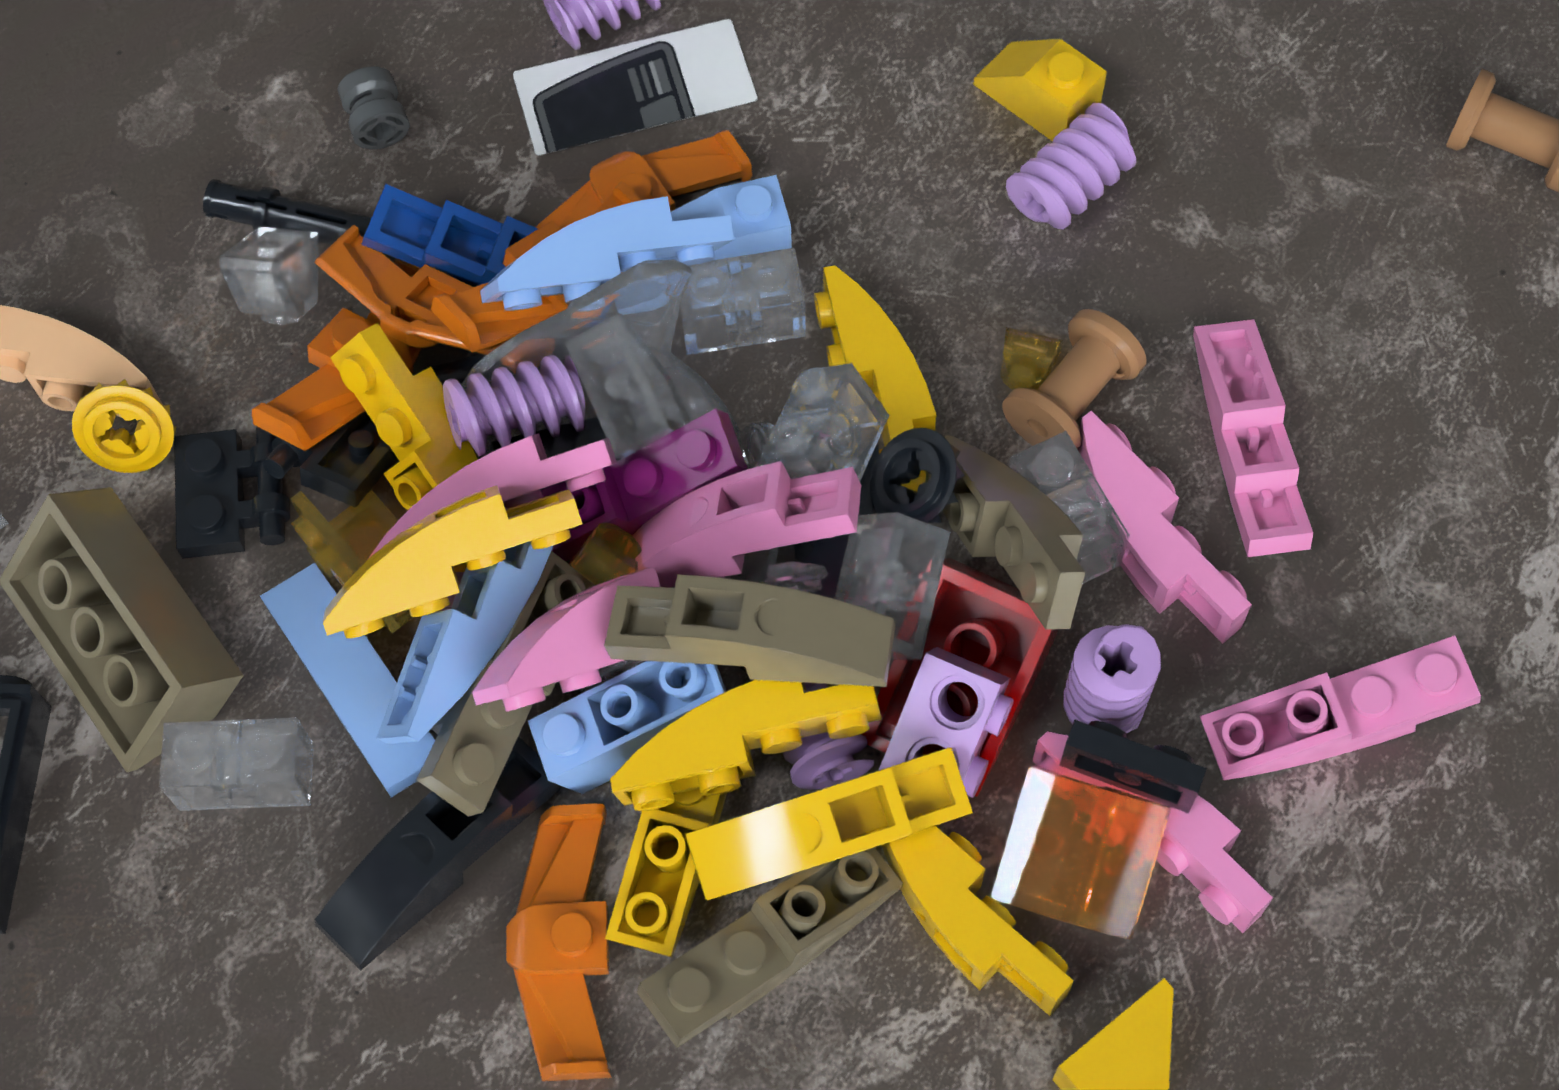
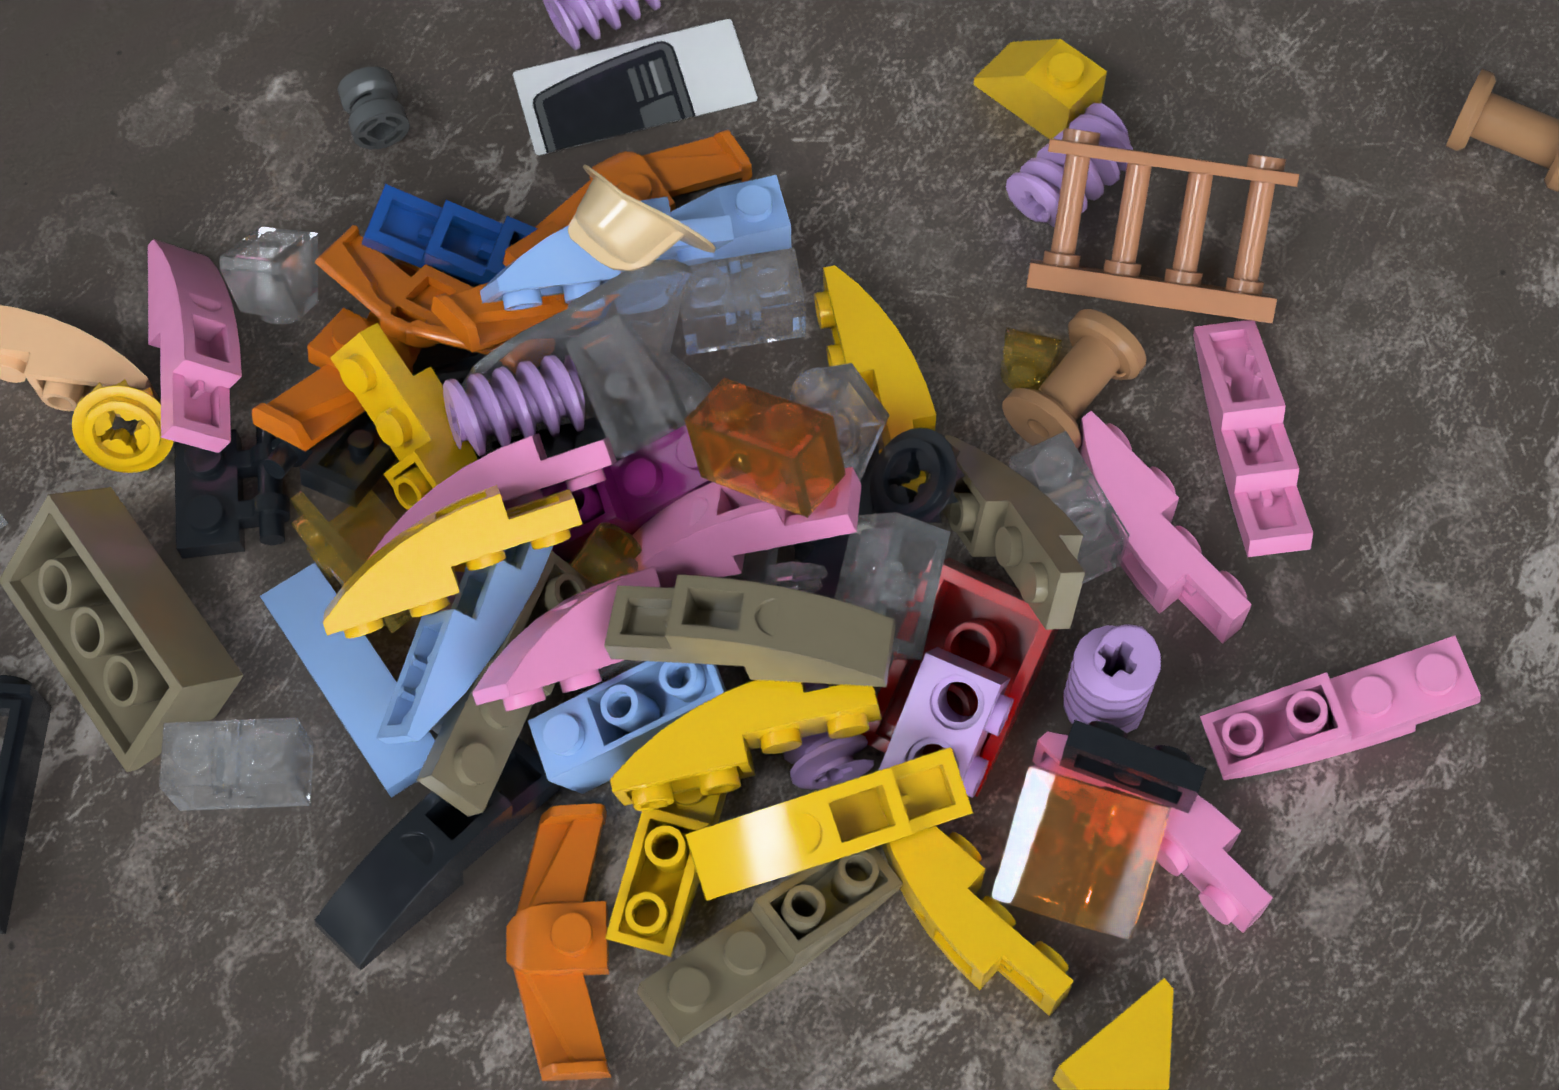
black pin [203,179,372,245] -> none
none -> bright pink slope [148,239,242,453]
none -> tan piece [568,165,716,271]
none -> clear orange brick [684,378,846,518]
none -> nougat fence [1026,128,1299,324]

